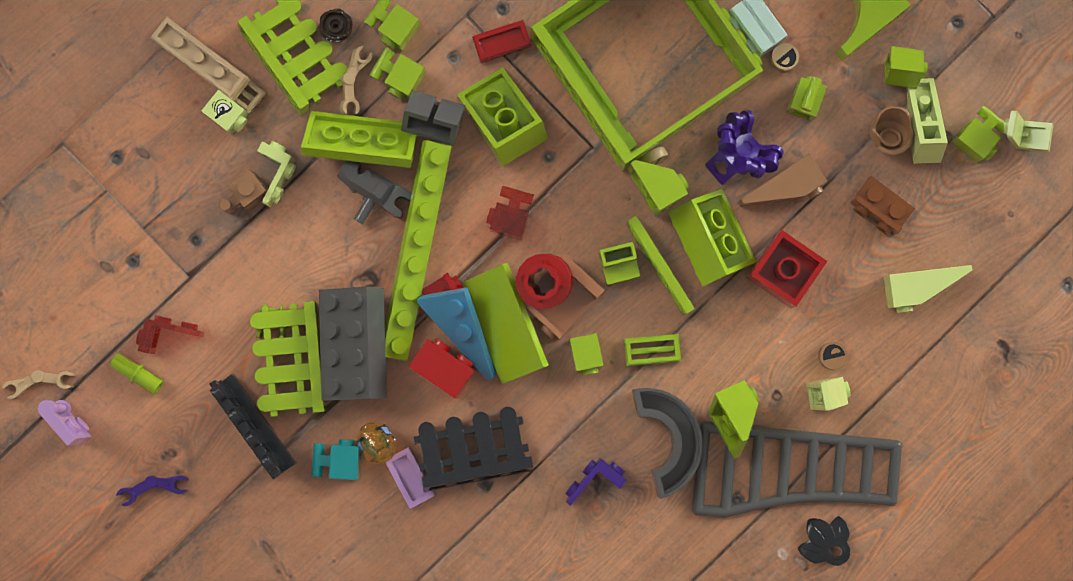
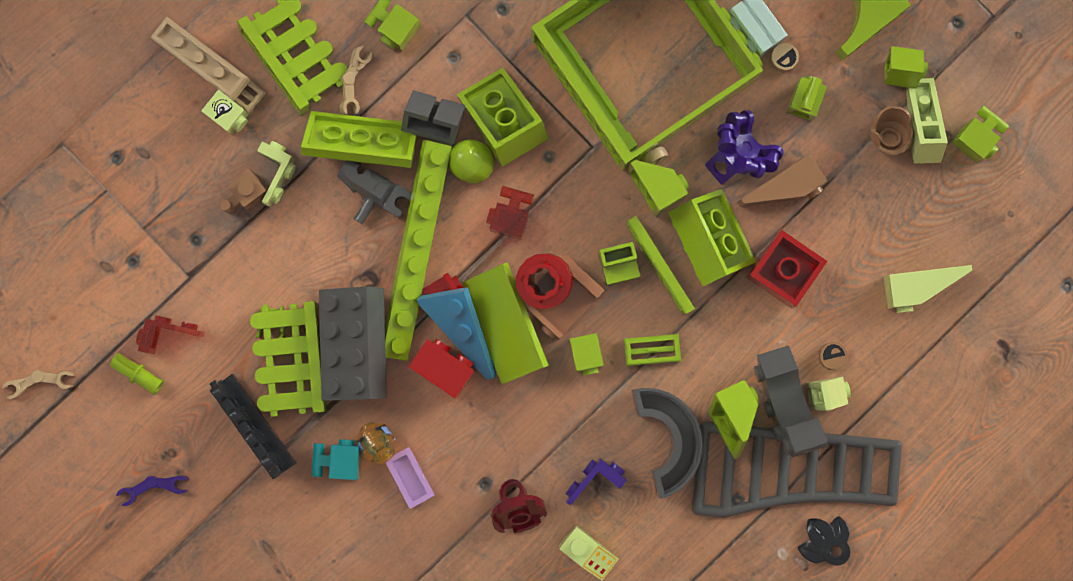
lavender plate [38,400,92,446] -> none
dark brown plate [319,8,353,43] -> none
lime brick [369,47,426,100] -> none
black fence [414,407,533,492] -> none
red tile [472,20,532,63] -> none
dark orange bracket [850,176,915,235] -> none
yellowish green bracket [1004,110,1054,152] -> none
none -> lime hair [448,139,494,184]
none -> dark red tile [490,479,547,533]
none -> yellowish green slope [559,524,619,581]
none -> dark grey brick [754,345,828,457]

